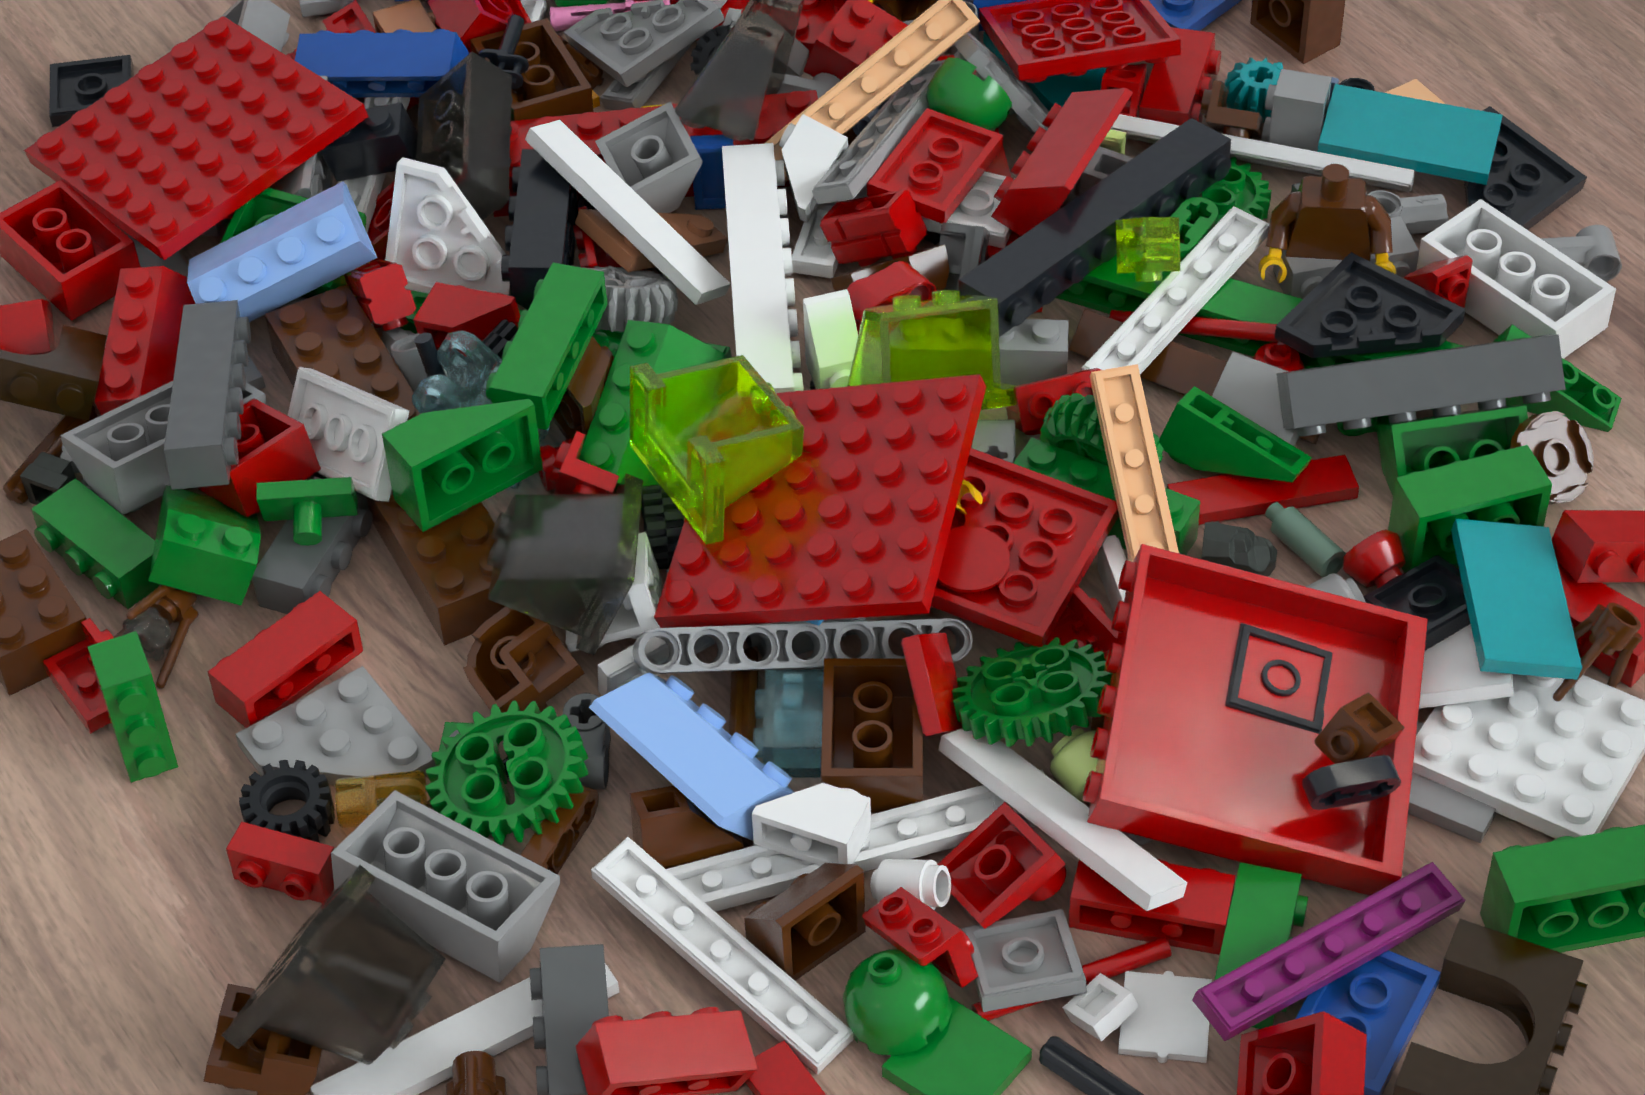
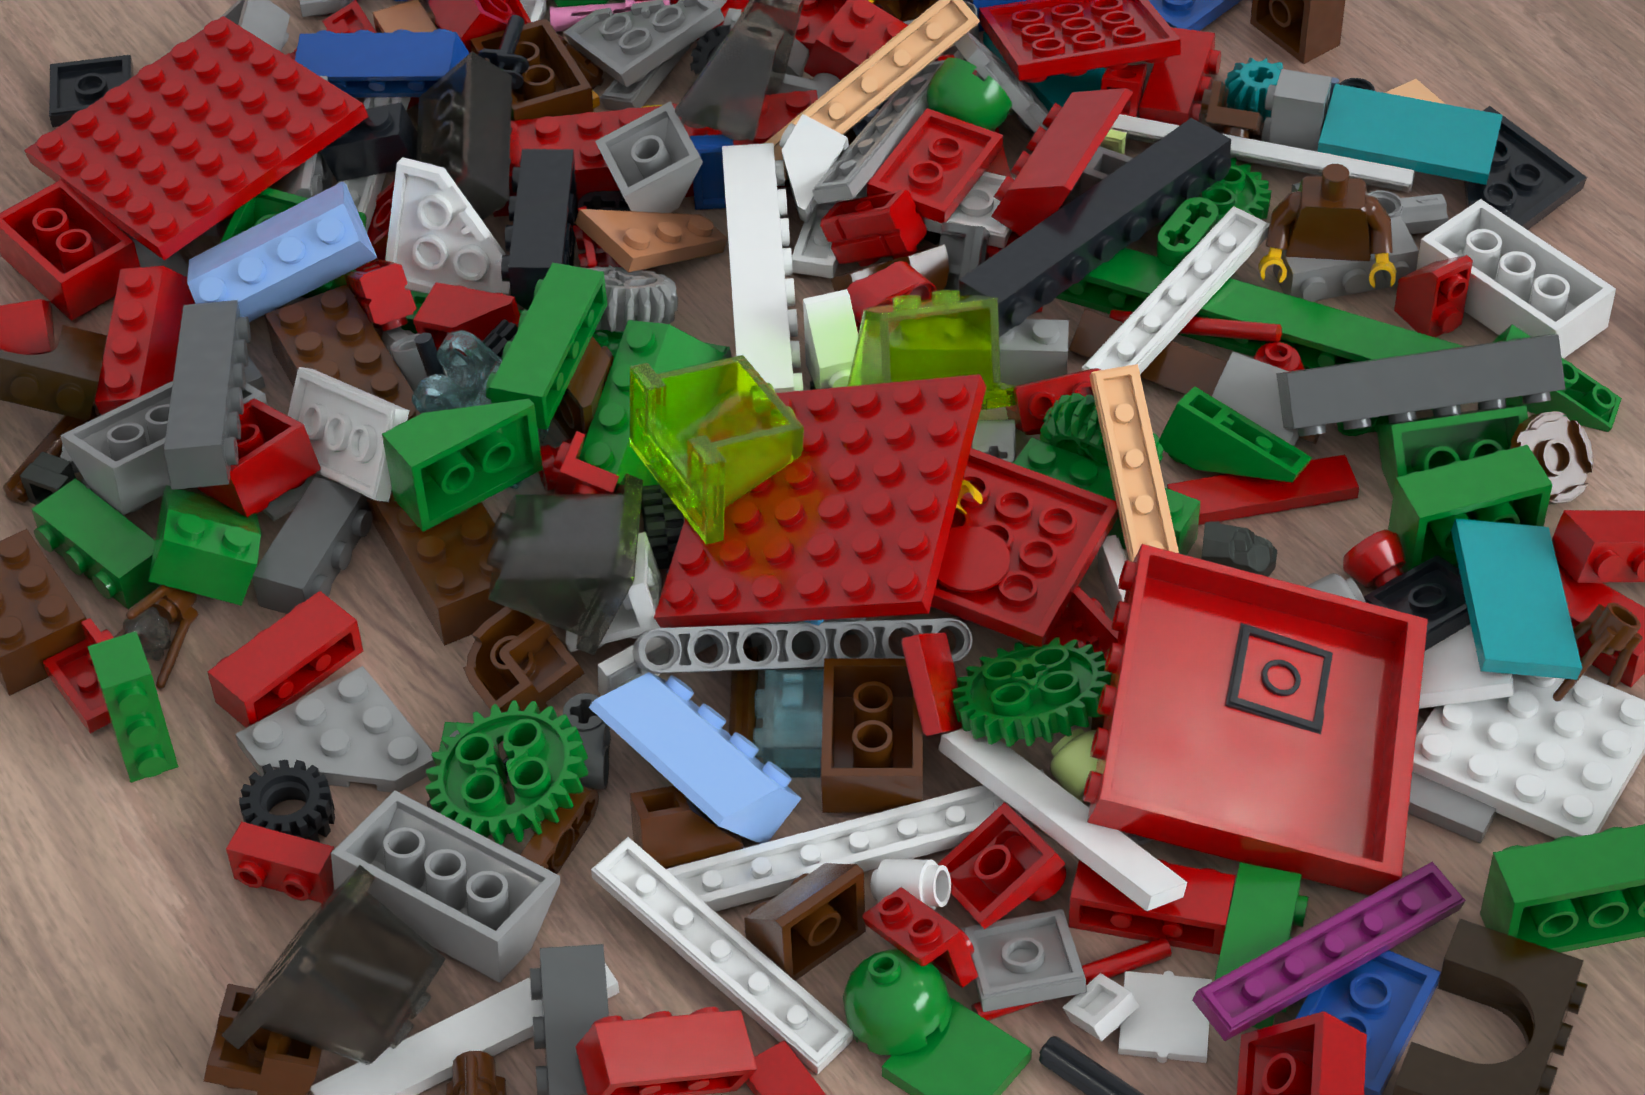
green tile [256,477,358,546] -> none
clear yellow arm [334,770,428,828] -> none
white tile [525,120,731,305] -> none
white slope [752,783,871,866] -> none
clear neon green brick [1116,217,1181,282] -> none
sand green cylinder [1265,502,1346,578] -> none
black plate [1275,252,1466,358] -> none
black beam [1302,755,1401,810] -> none
reddish brown bracket [1314,692,1405,764] -> none
light grey piece [1541,225,1622,282] -> none

